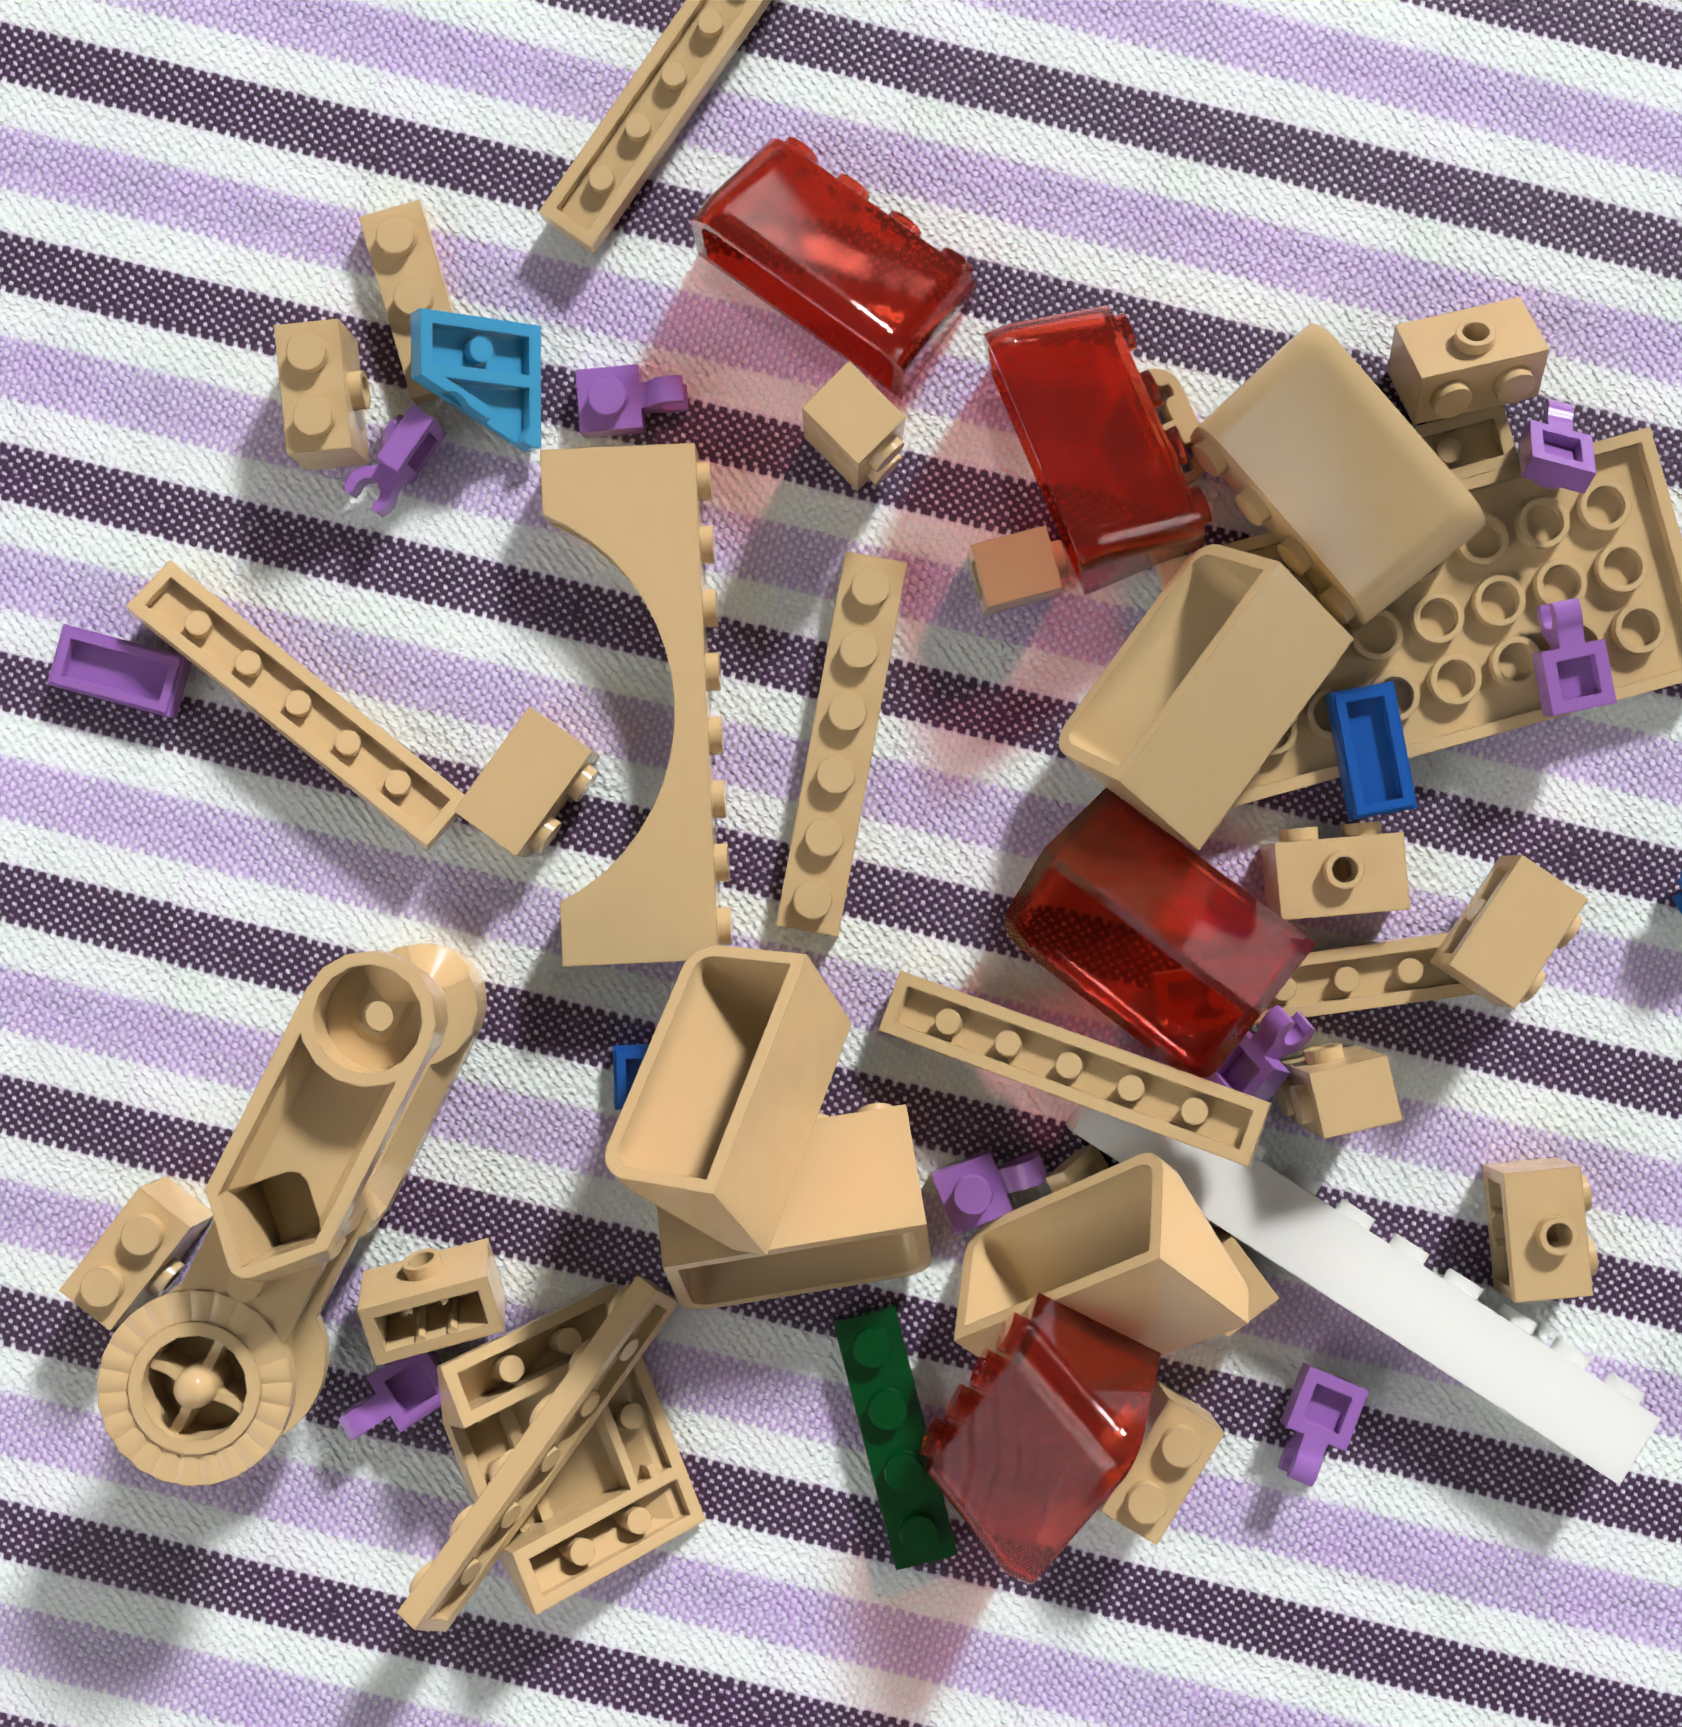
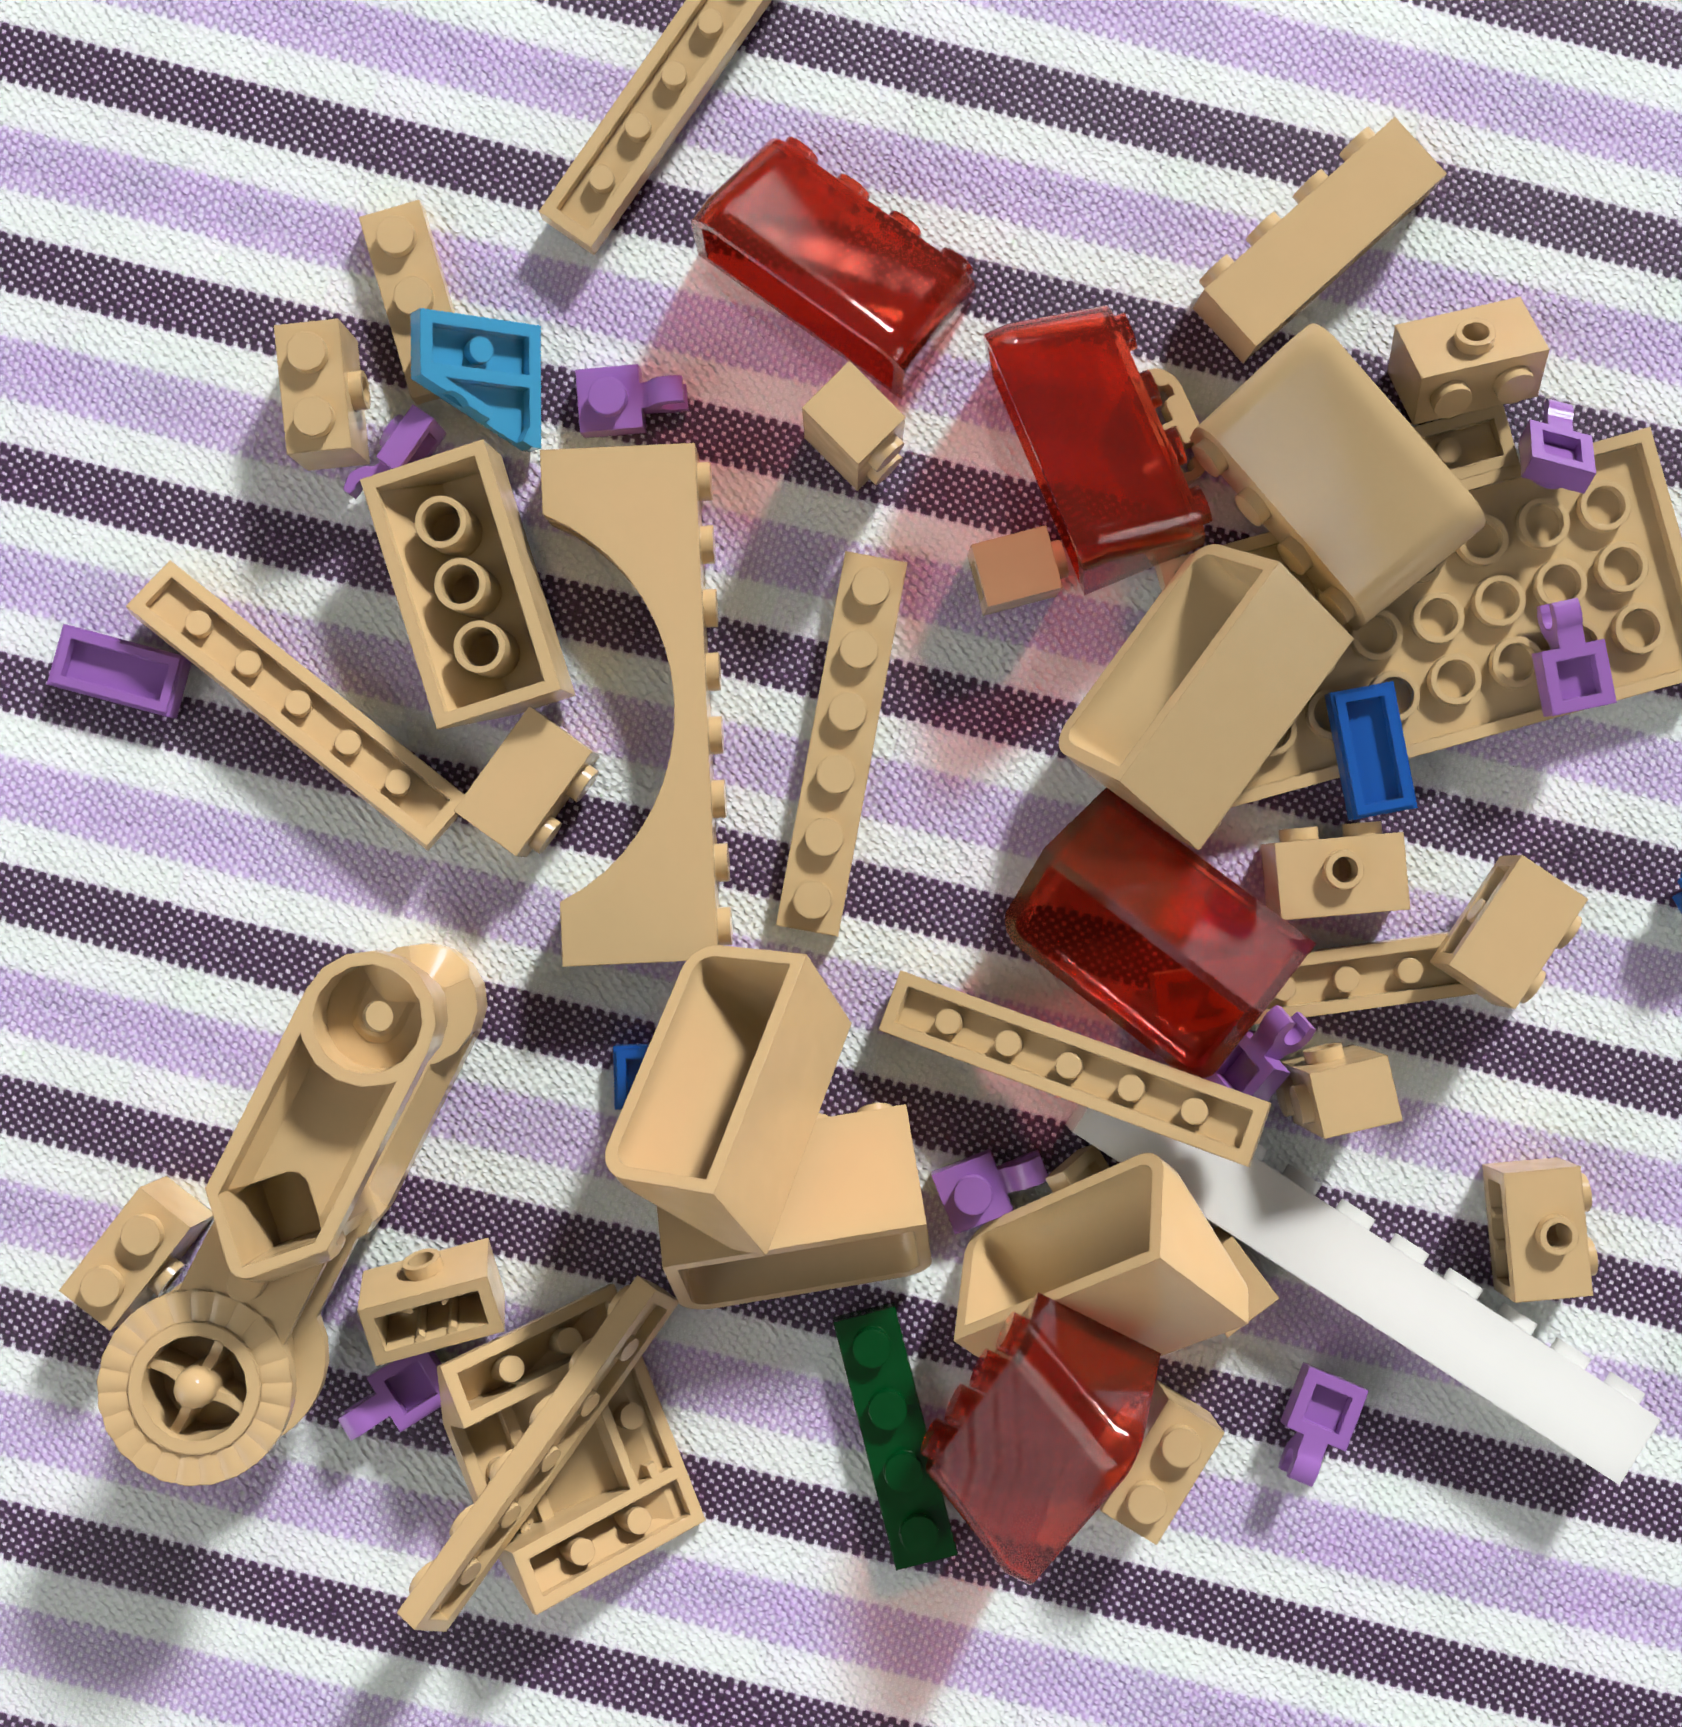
none -> tan slope [360,439,576,730]
none -> tan brick [1193,117,1447,363]

